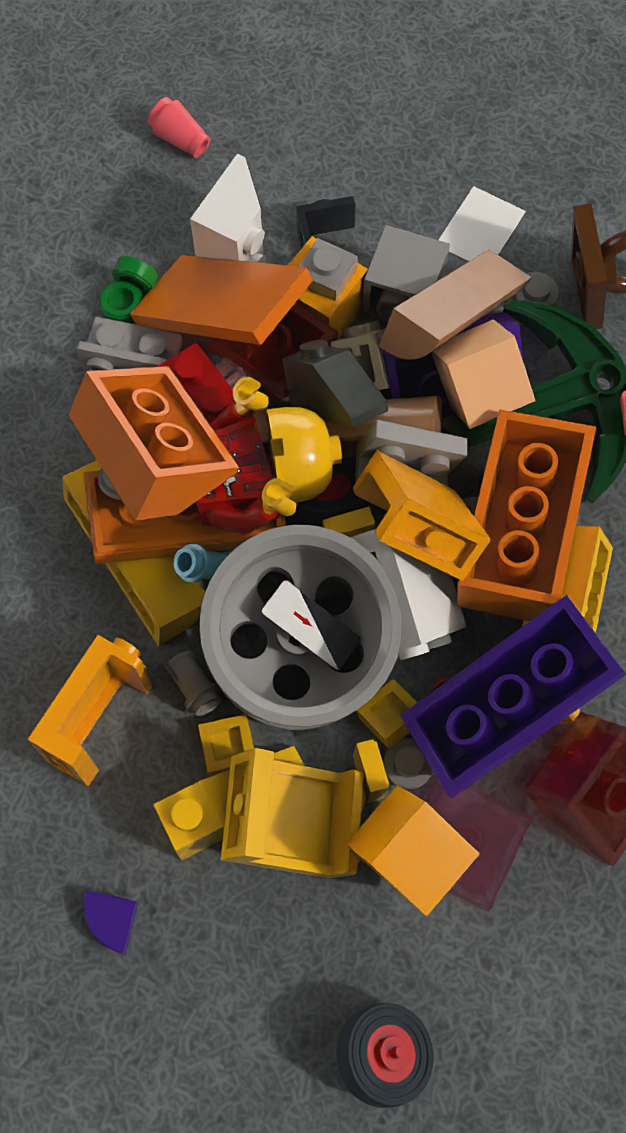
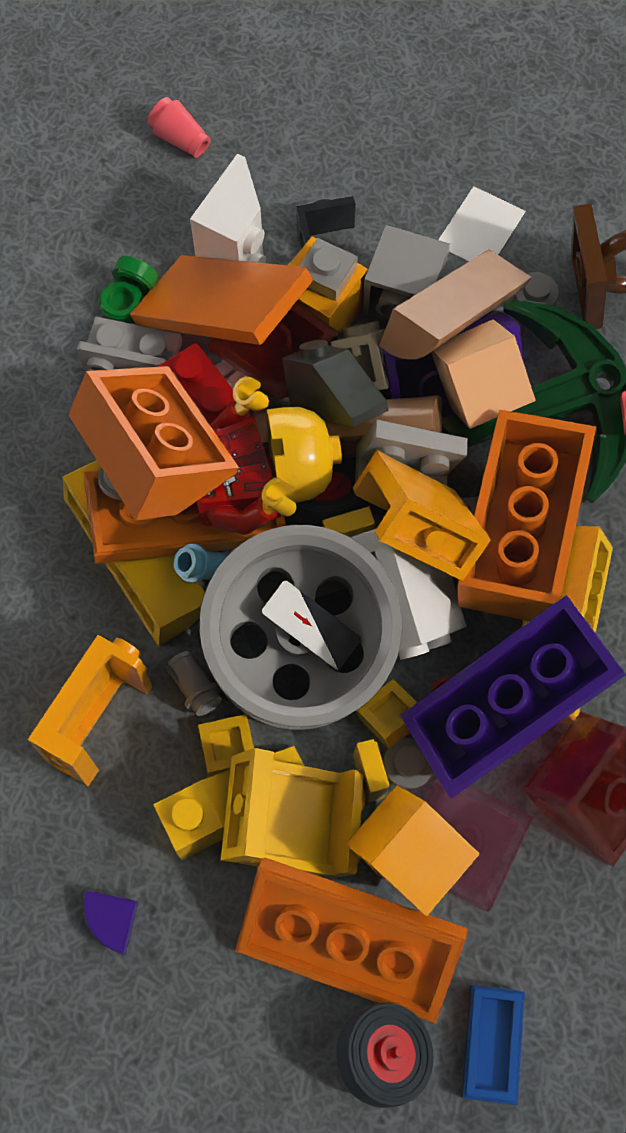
none -> orange tile [235,857,468,1024]
none -> blue tile [461,985,525,1105]

